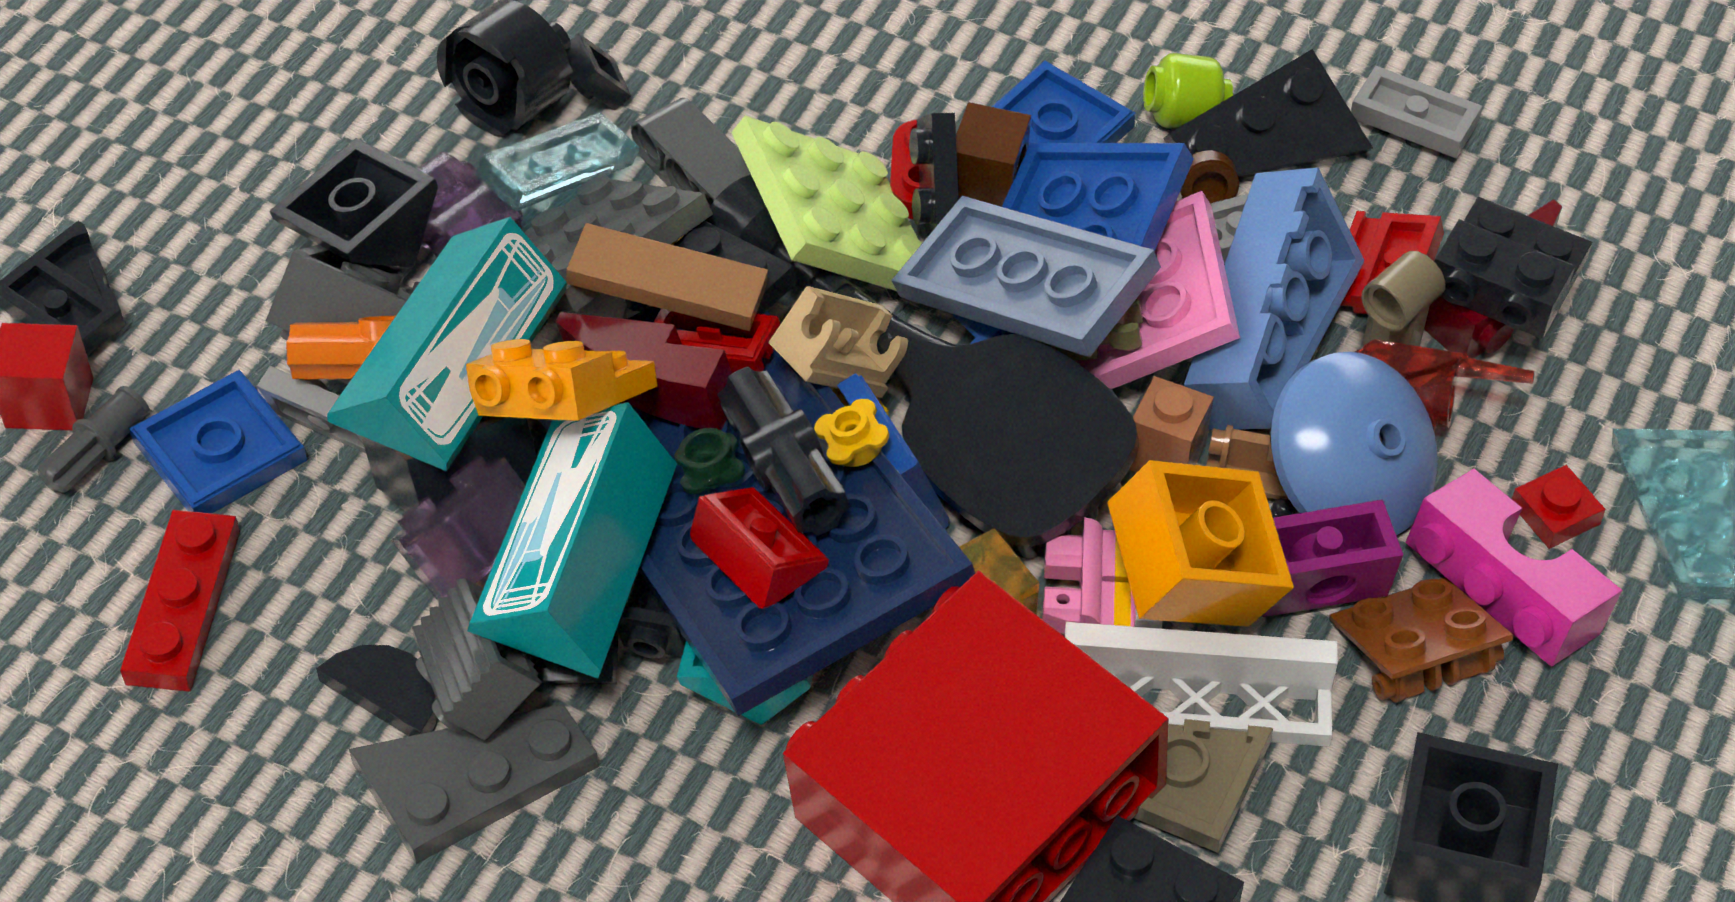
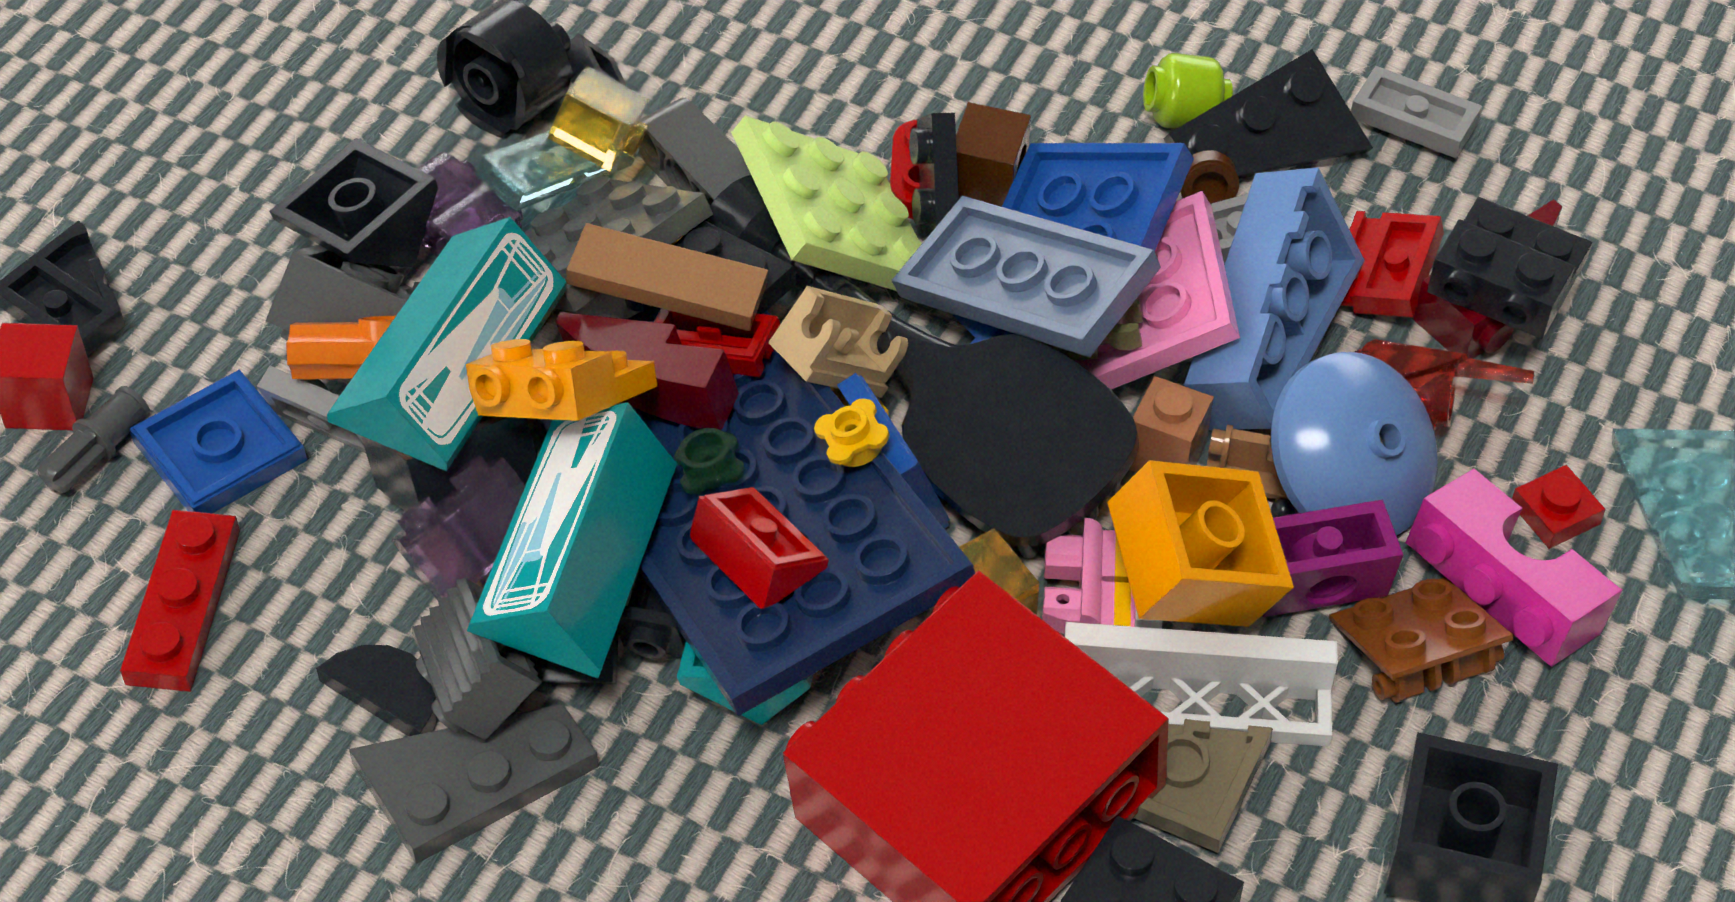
black piece [717,367,850,536] -> none
blue tile [992,60,1136,145] -> none
dark tan piece [1362,251,1445,371] -> none
none -> clear yellow brick [547,66,650,172]

